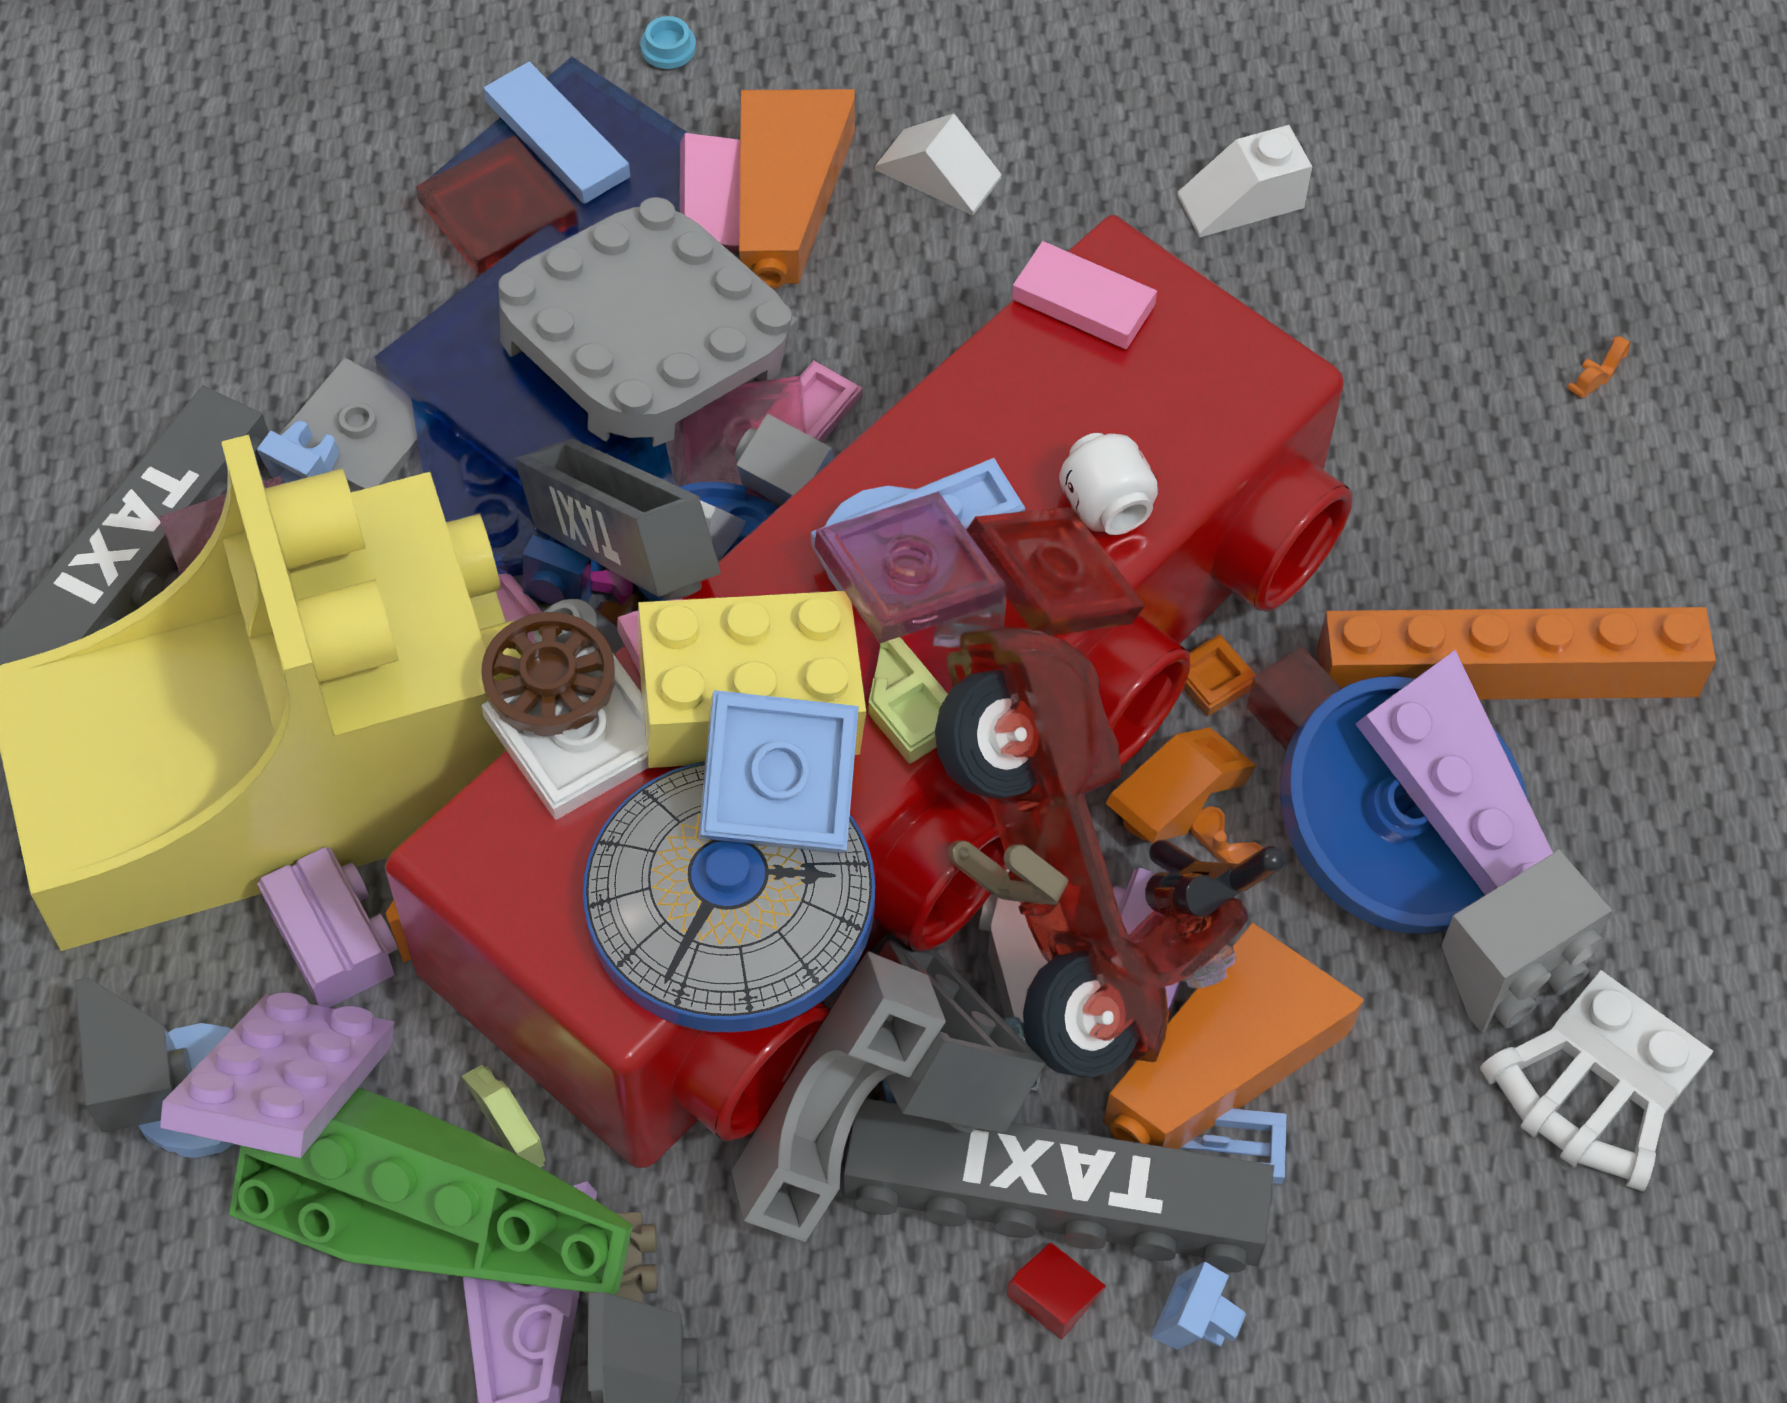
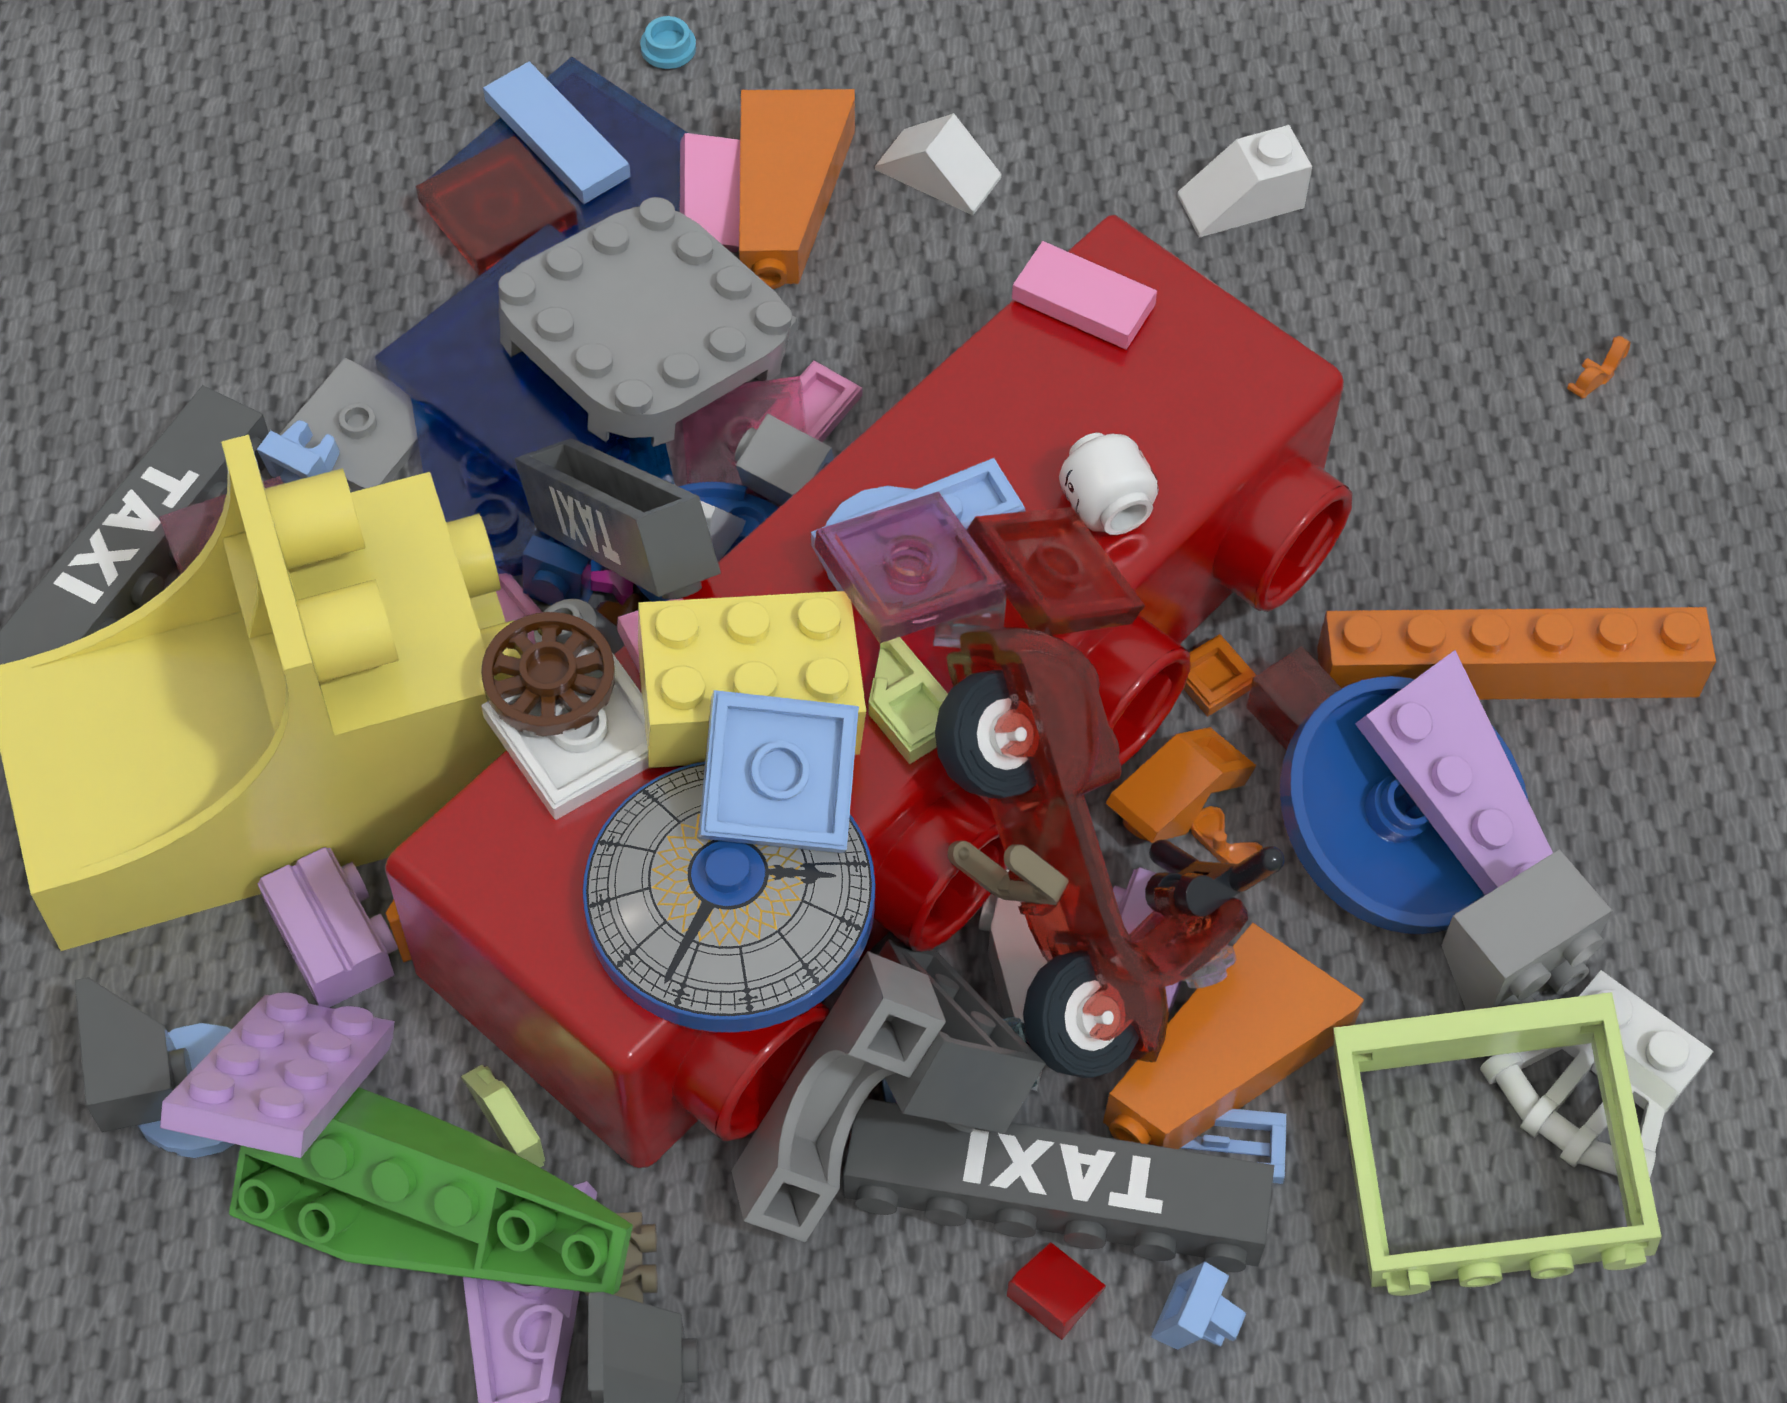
none -> yellowish green window [1333,992,1661,1296]

